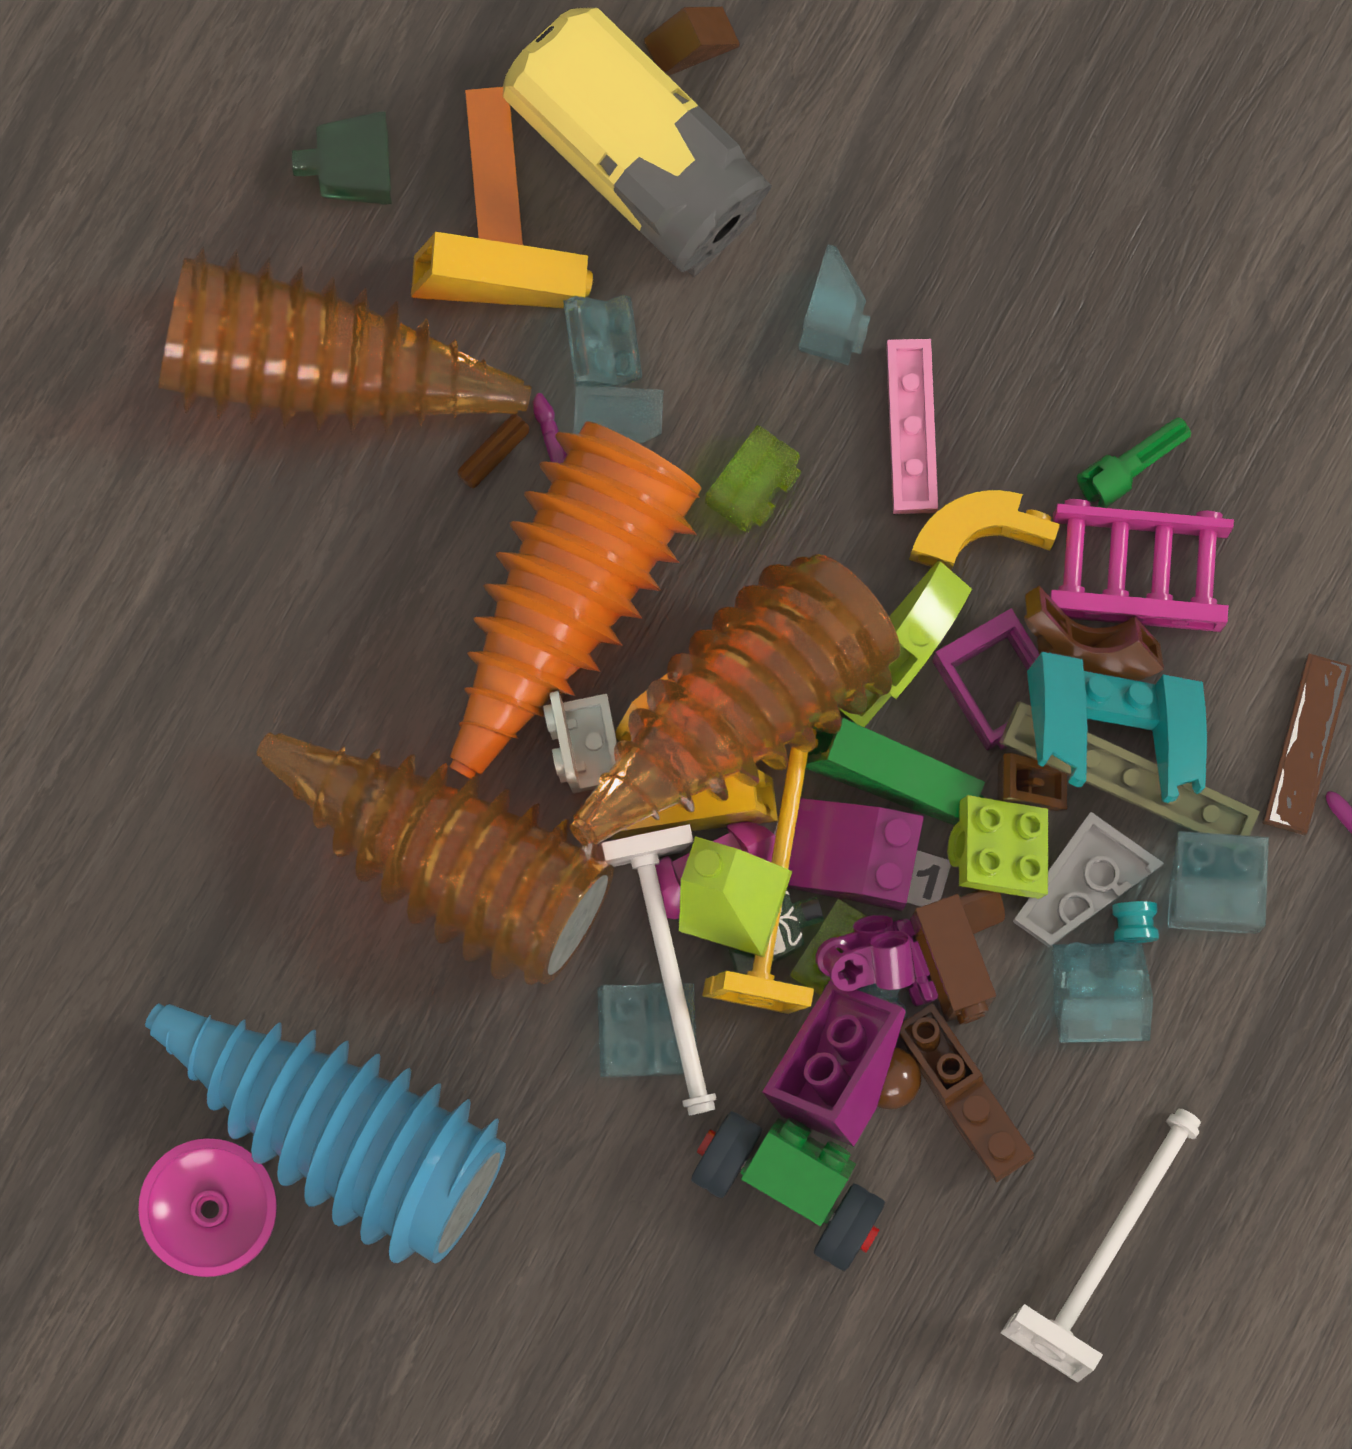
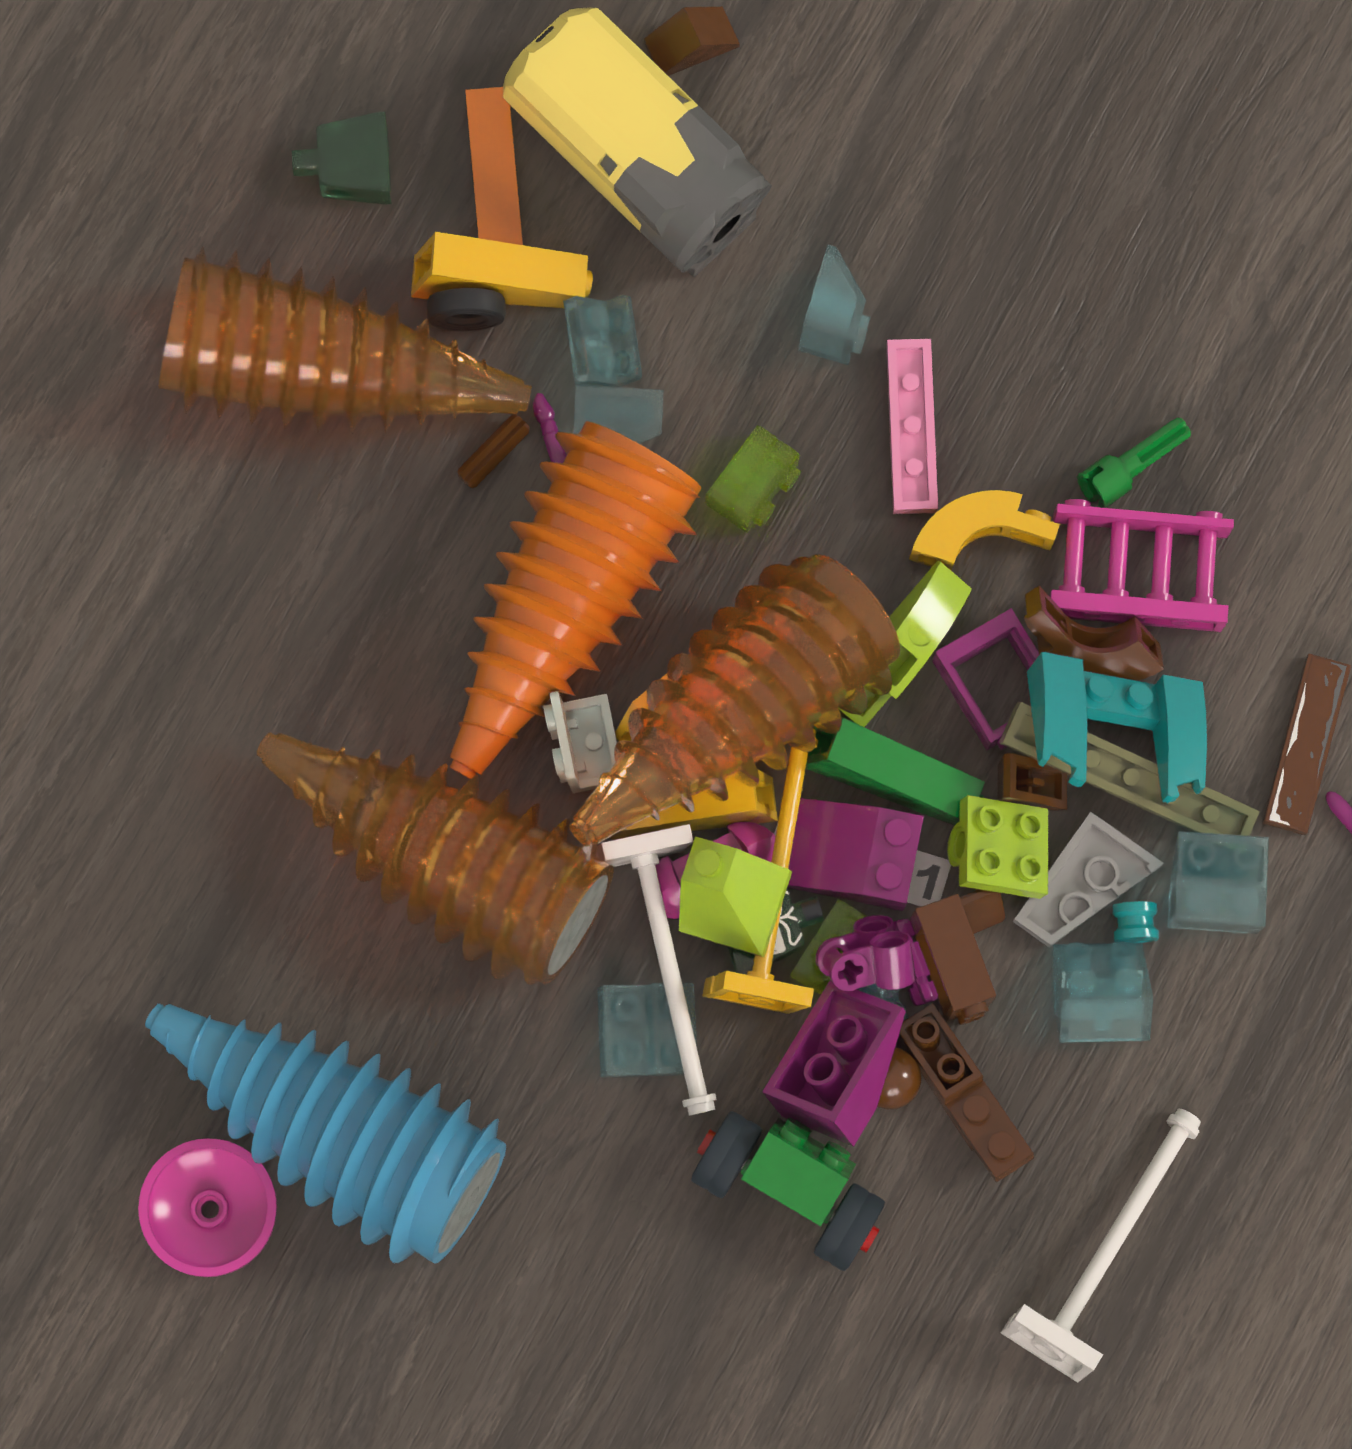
none -> black tyre [426,288,506,331]

